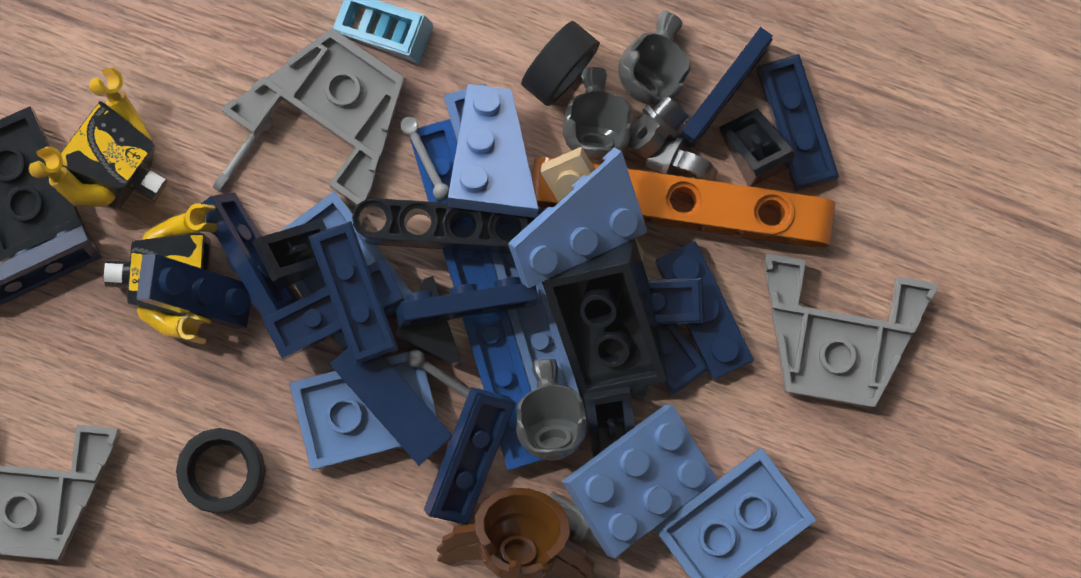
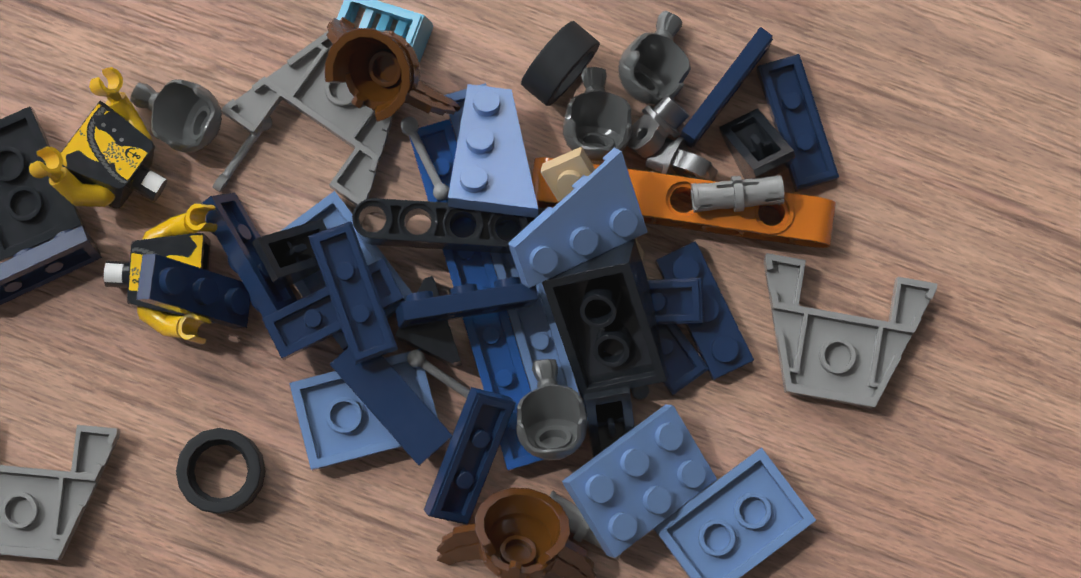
none -> dark grey hair [130,79,222,153]
none -> reddish brown helmet [325,17,461,122]
none -> light grey pin [691,175,784,213]

